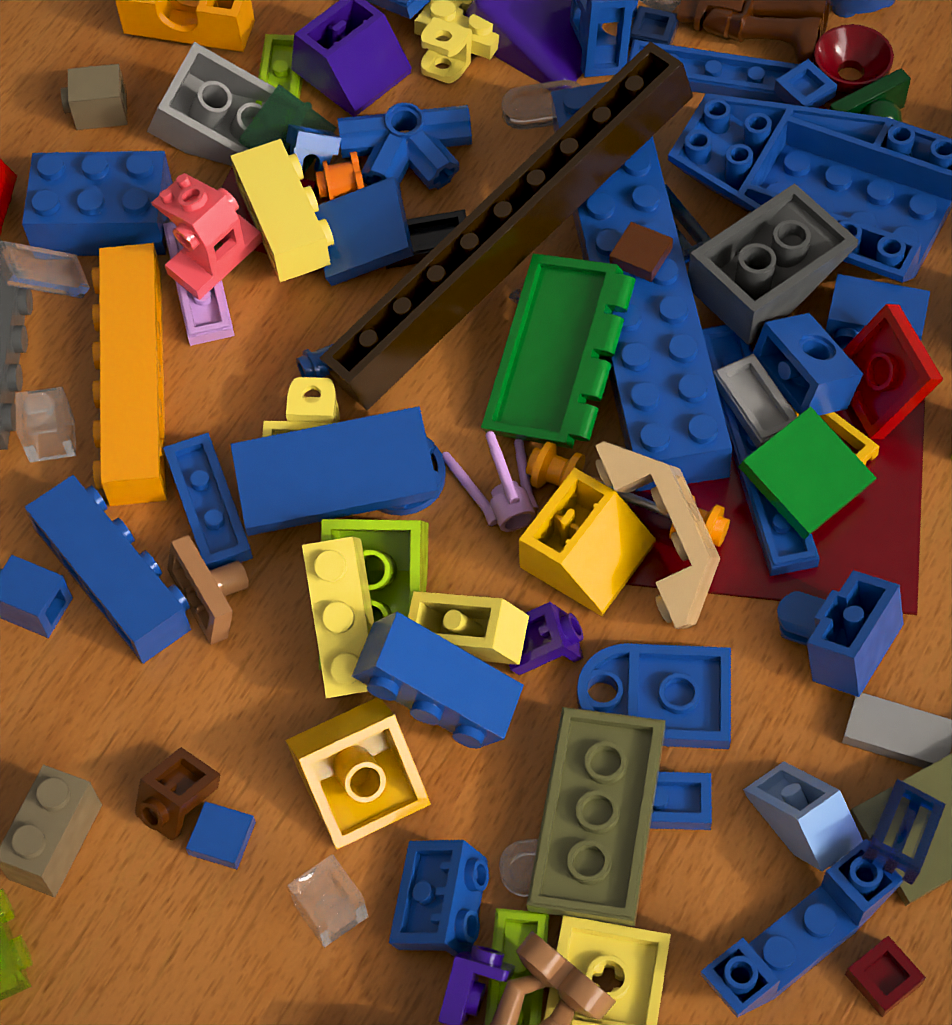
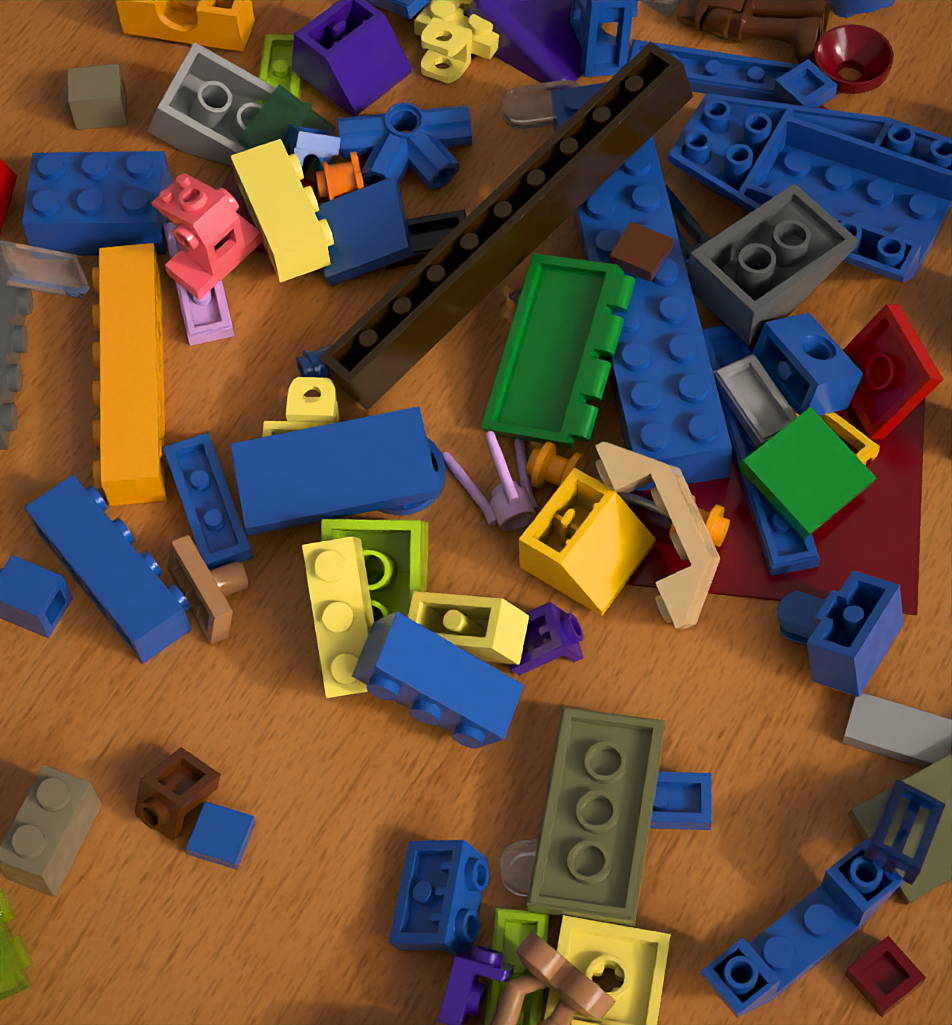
clear brick [15,387,76,462] -> none
yellow slope [285,697,431,849] -> none
clear brick [287,854,368,948] -> none
blue tile [577,643,731,749] -> none
dark blue tile [629,6,679,47] -> none
light blue slope [743,762,863,871] -> none
blue brick [825,274,930,350] -> none
dark green tile [829,68,911,122] -> none

